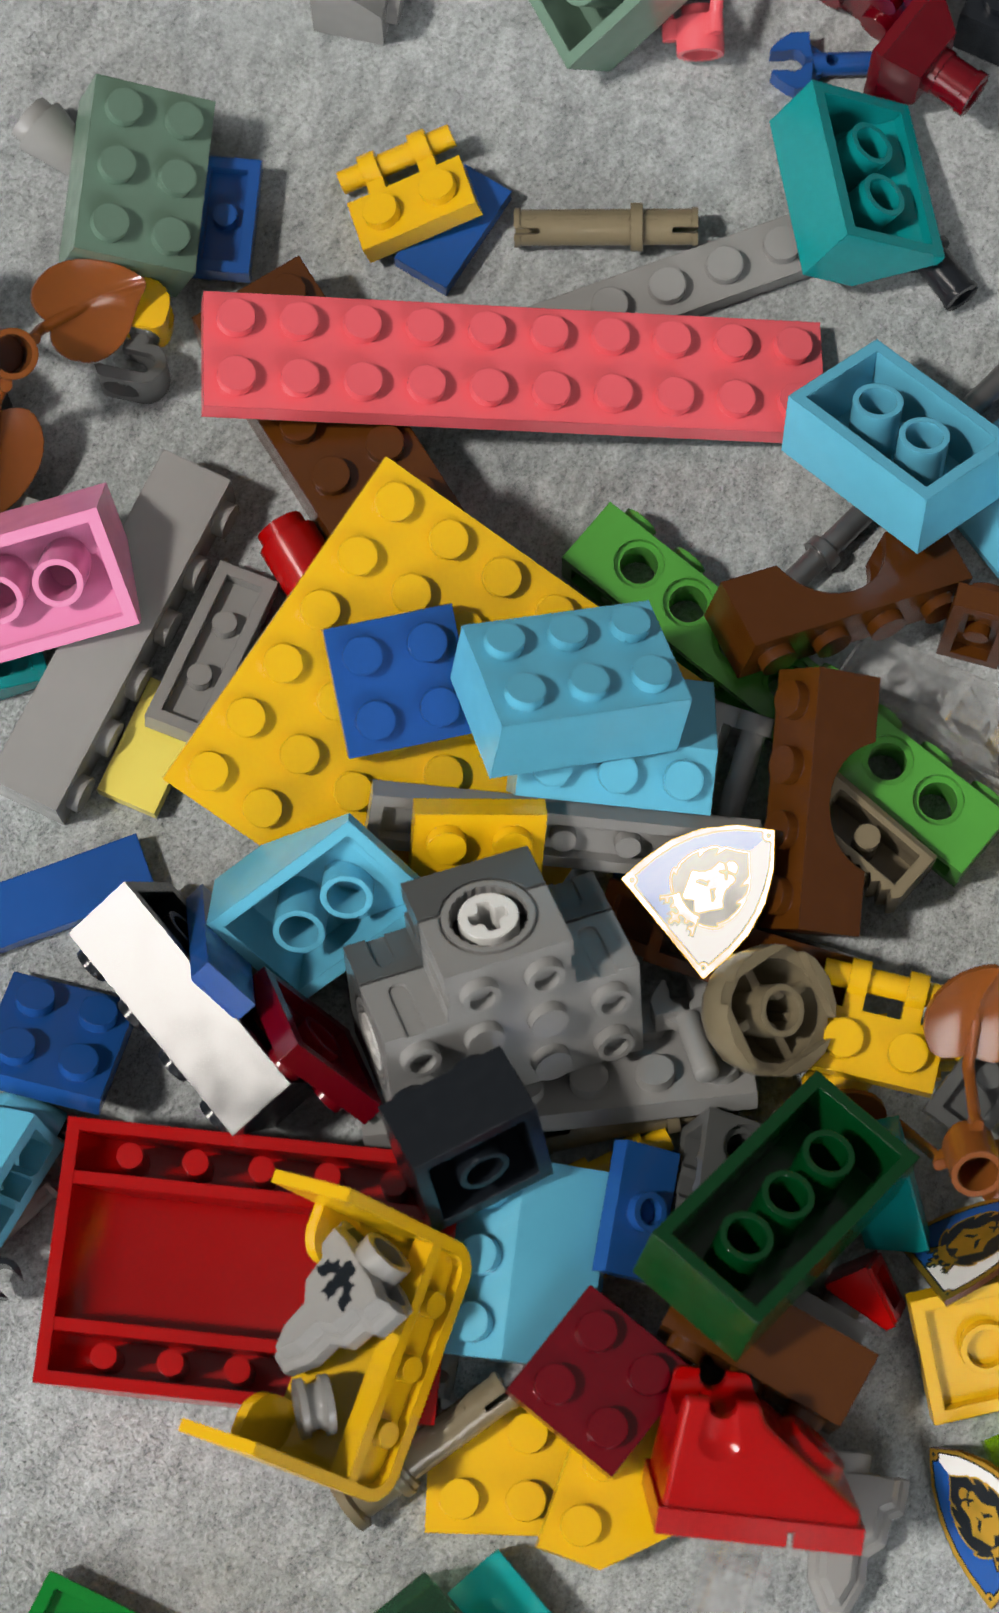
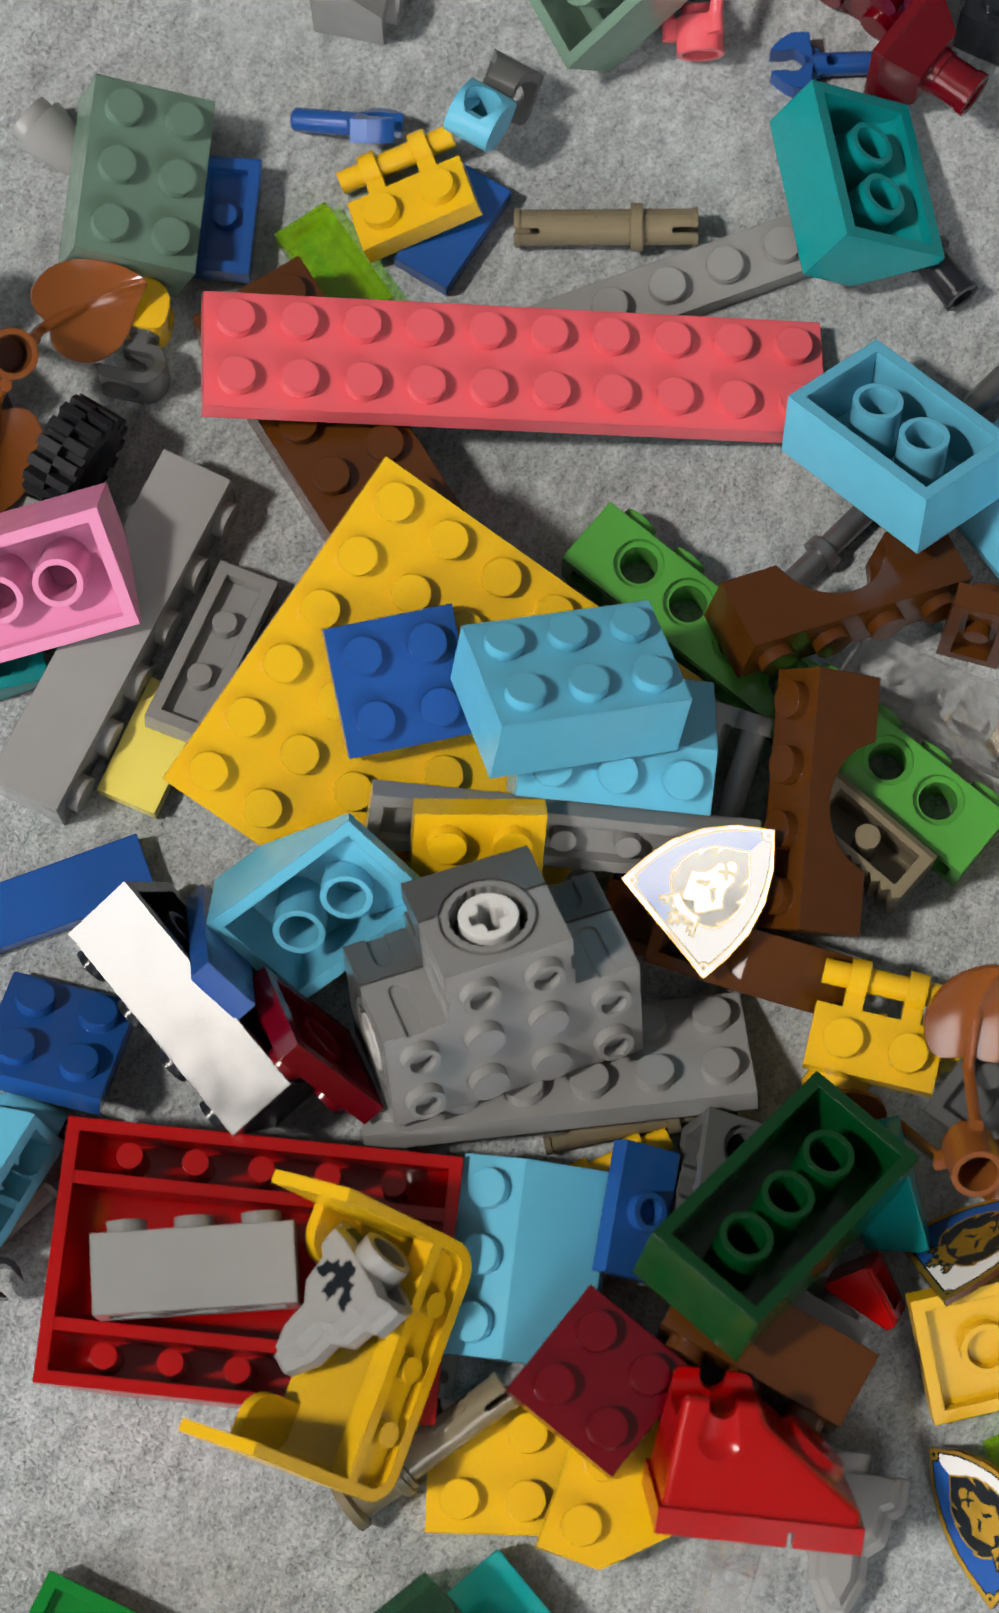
red brick [258,511,326,597] -> none
light grey bush [291,1373,337,1440] -> none
black brick [378,1045,554,1231] -> none
light grey bar [650,976,720,1083] -> none
dark tan cylinder [701,944,836,1077] -> none
none -> black tyre [22,393,128,501]
none -> light grey brick [89,1210,302,1321]
none -> clear neon green tile [274,202,394,300]
none -> blue bar [290,107,403,144]
none -> medium azure leg [443,49,544,153]

